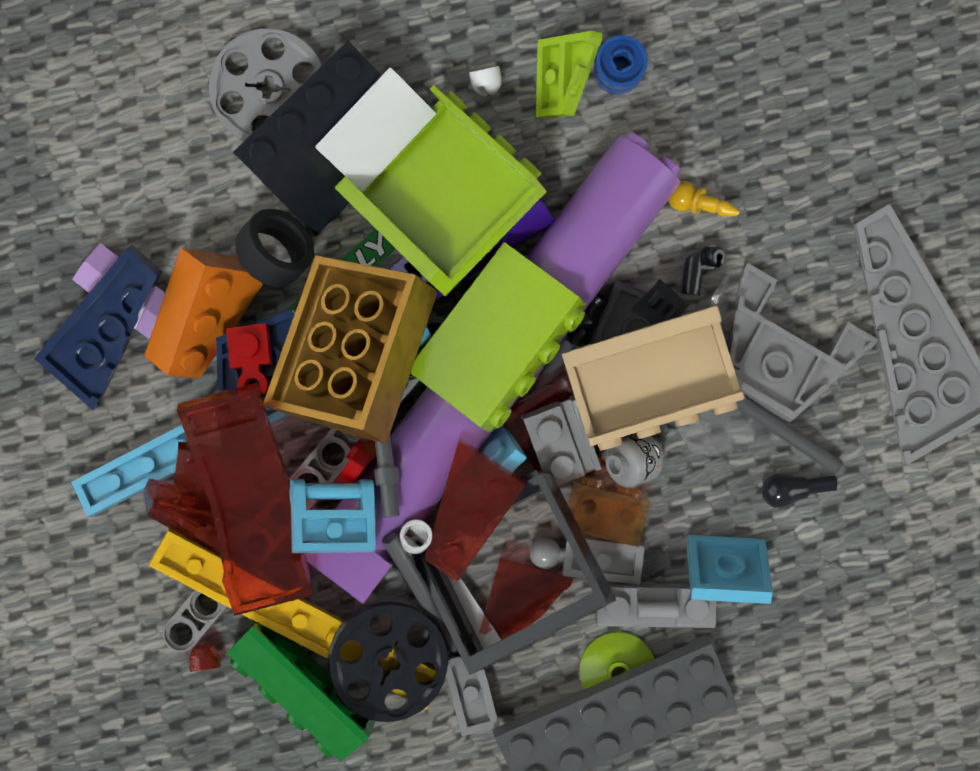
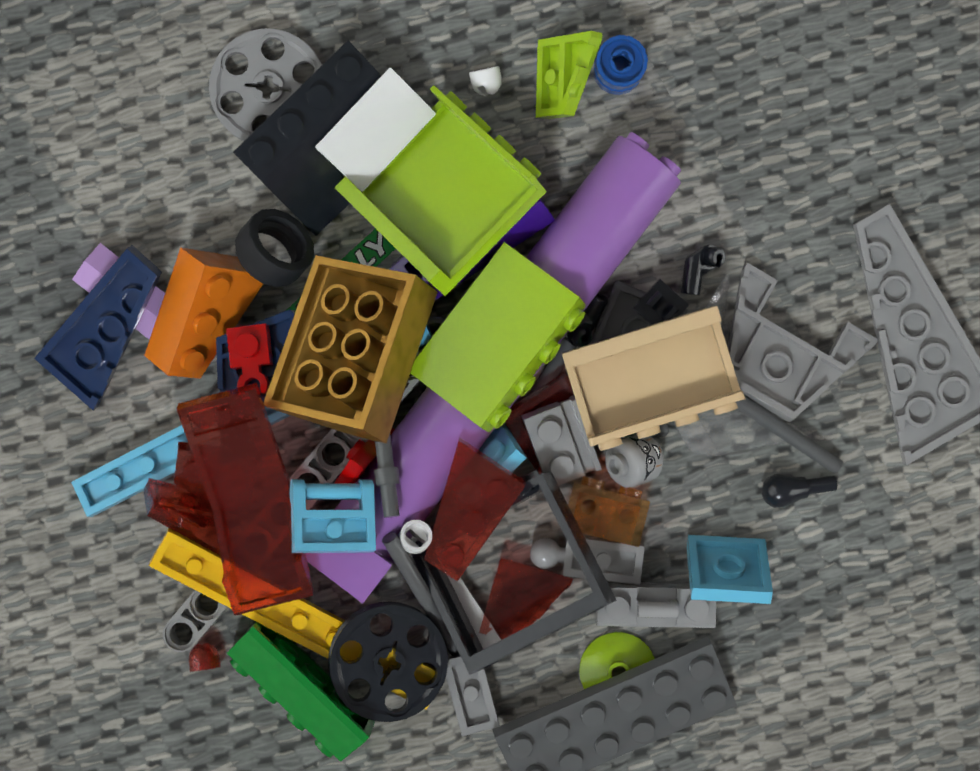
yellow bar [668,181,740,217] -> none

